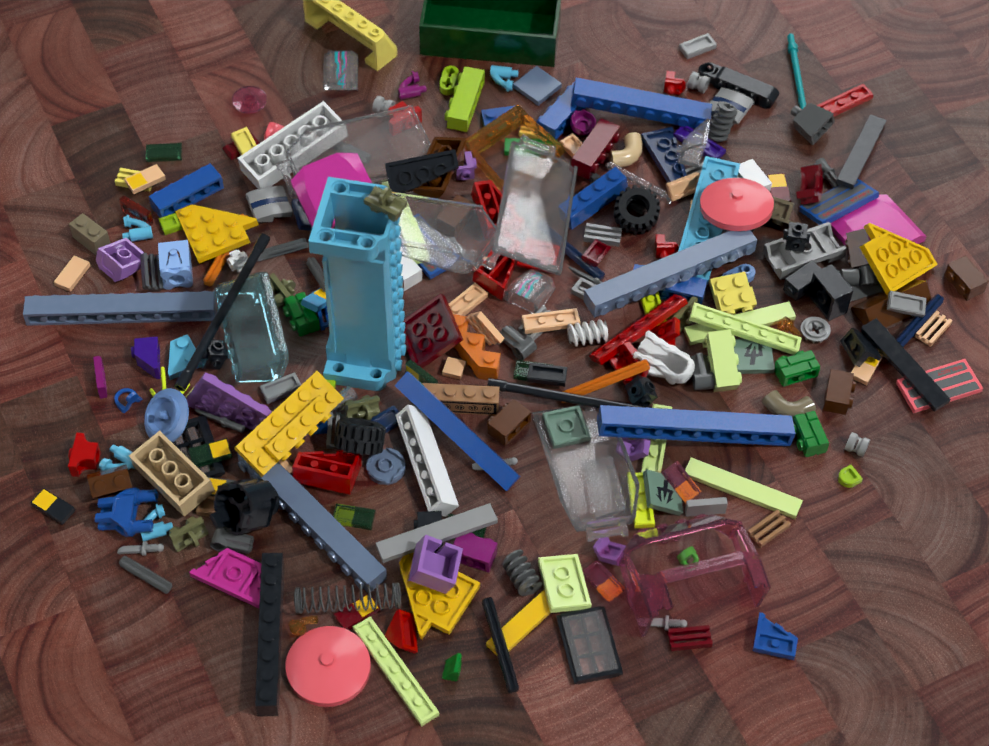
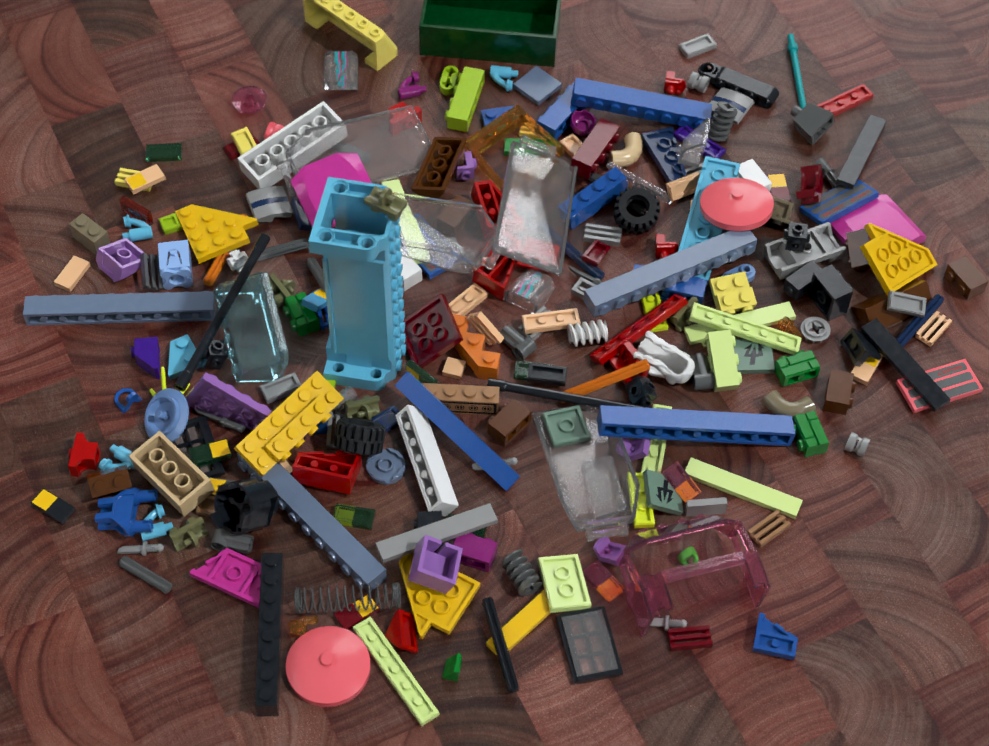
magenta tile [93,356,108,399] -> none
blue brick [149,163,224,218] -> none
light grey wheel [372,96,396,118] -> none
black wing [385,149,459,197] -> none
red slope [650,317,680,346] -> none
lime tile [838,464,863,488] -> none
dark grey panel [840,265,883,302] -> none

